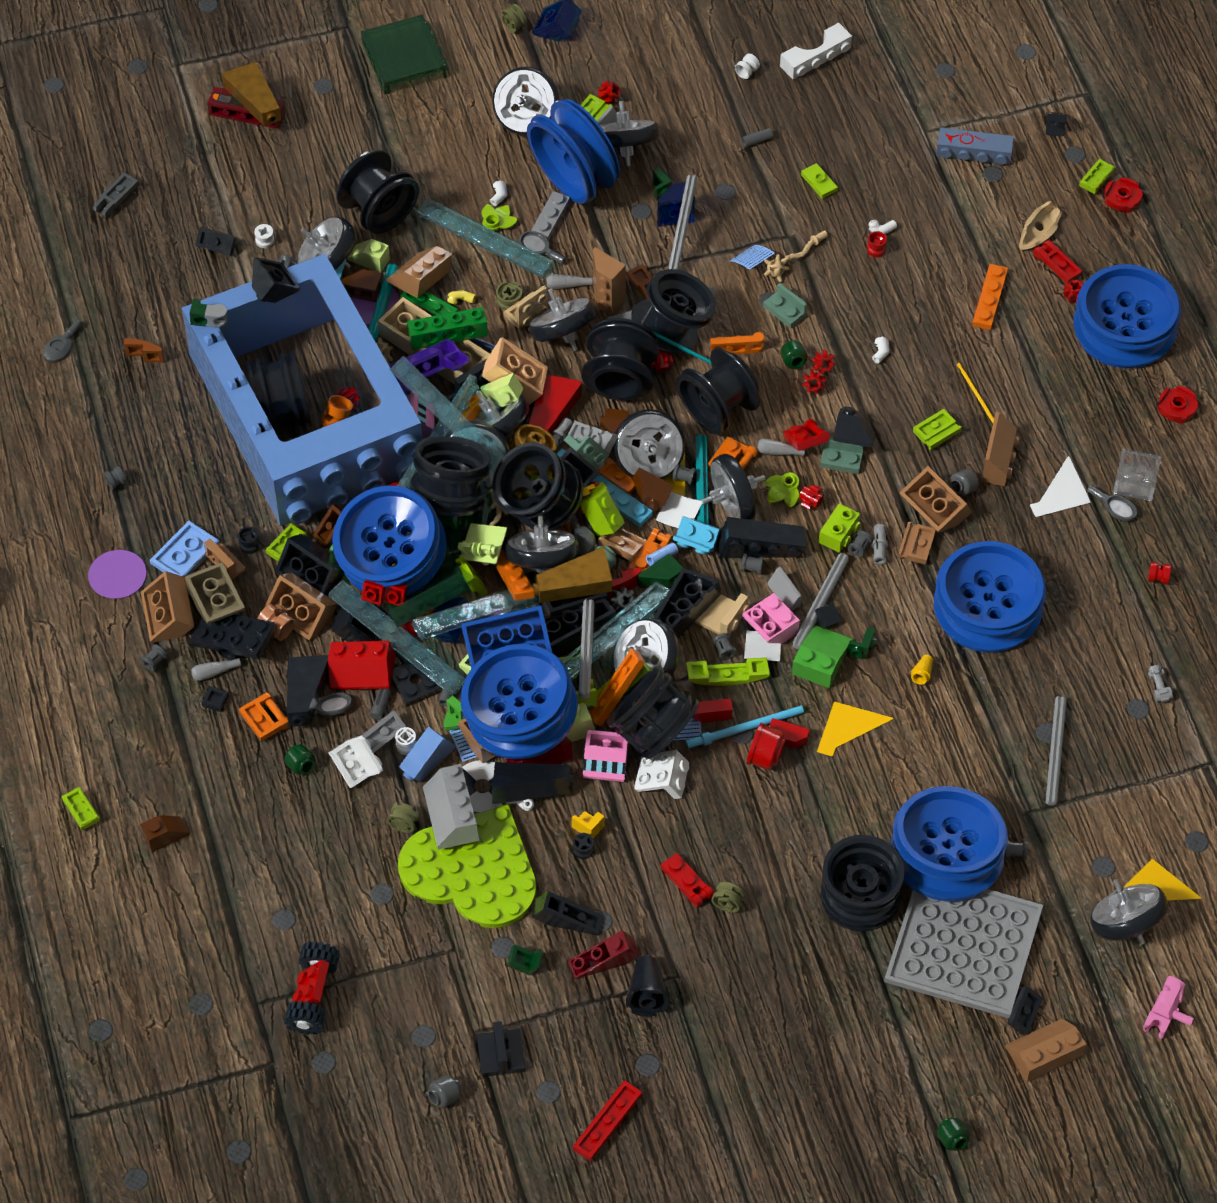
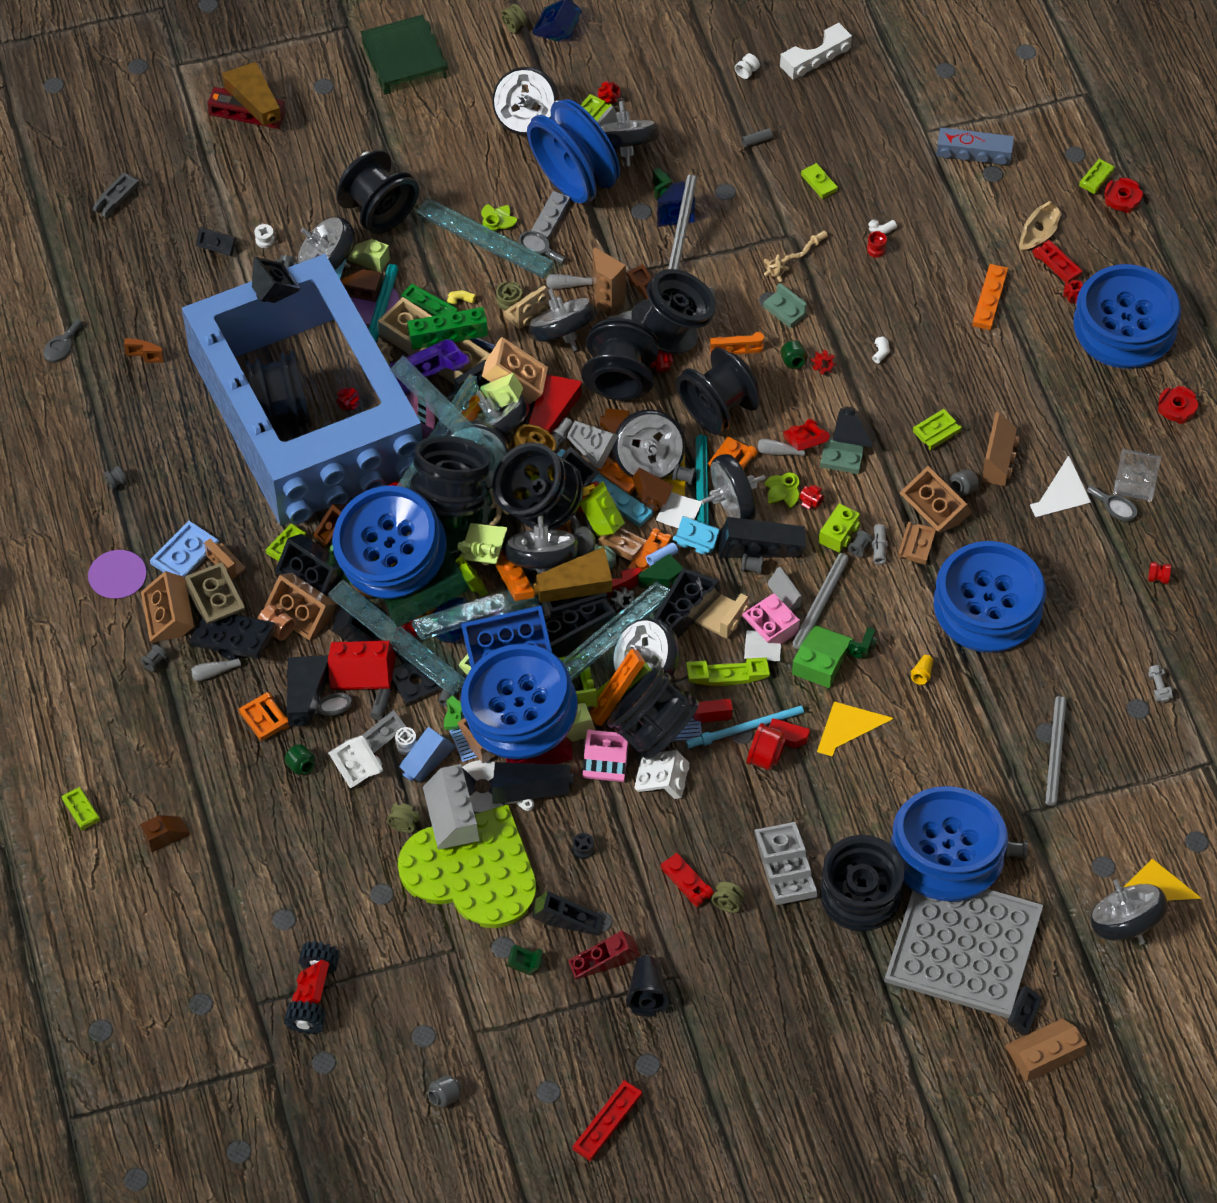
leg [189,299,228,327] -> none
black tile [202,687,229,712] -> none
black wheel [238,527,260,554] -> none
orange wheel [321,395,353,427] -> none
red slope [361,580,407,607] -> none
medium nougat slope [386,246,452,298] -> none
black bracket [477,1021,525,1077] -> none
white arm [490,180,507,207] -> none
sand green bracket [564,434,609,469] -> none
yellow panel [572,812,605,839] -> none
light grey axle [579,599,594,699] -> none
teal axle [652,330,711,364] -> none
dark grey bush [713,633,737,660] -> none
light blue sticker [730,245,774,270] -> none
red gear [802,369,827,394] -> none
black tile [815,603,841,629] -> none
dark green head [937,1118,970,1151] -> none
yellow piece [957,363,994,423] -> none
black slope [1046,112,1067,136] -> none
bright pink piece [1143,976,1194,1039] -> none
none -> light grey slope [754,822,817,905]

